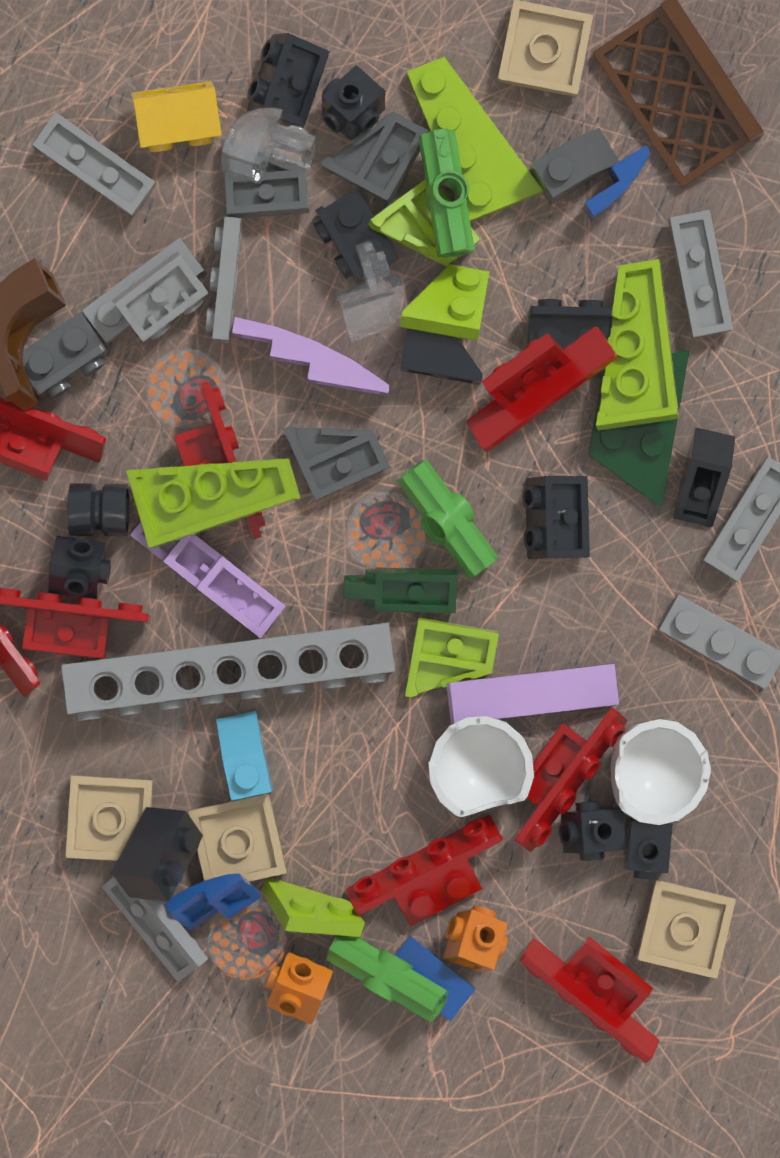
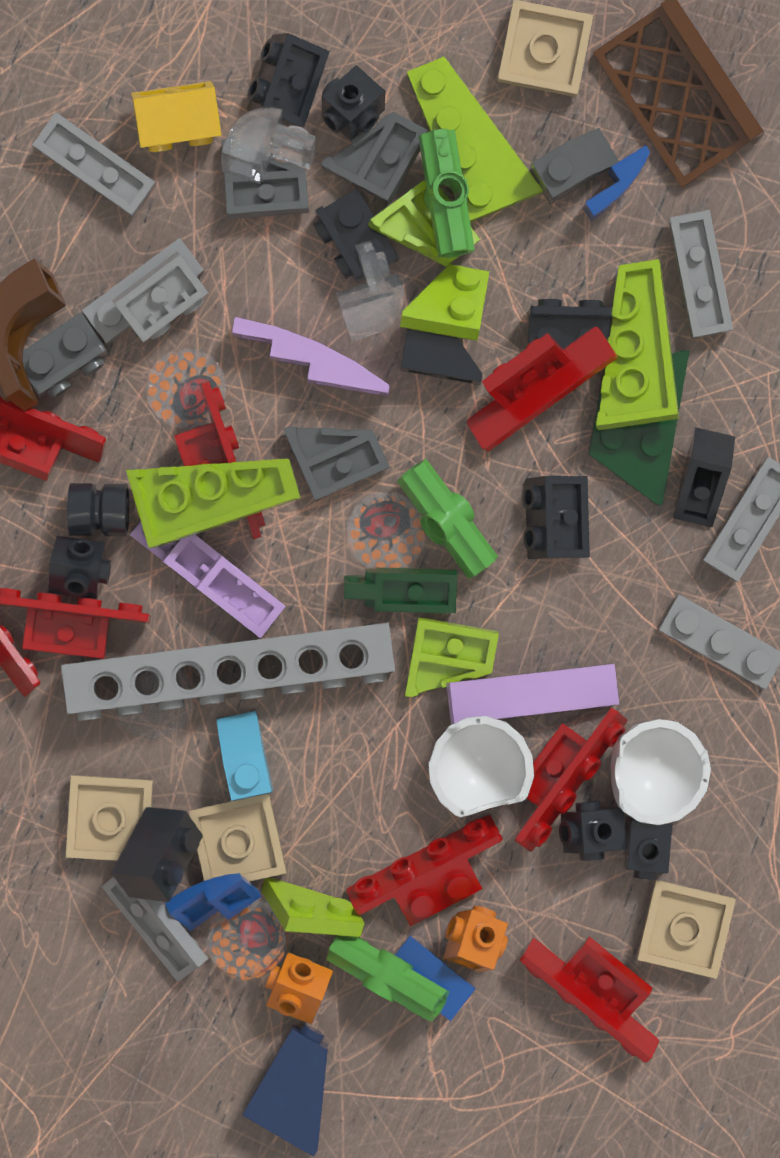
light grey plate [206,217,243,344] -> none
none -> dark blue slope [242,1024,328,1157]

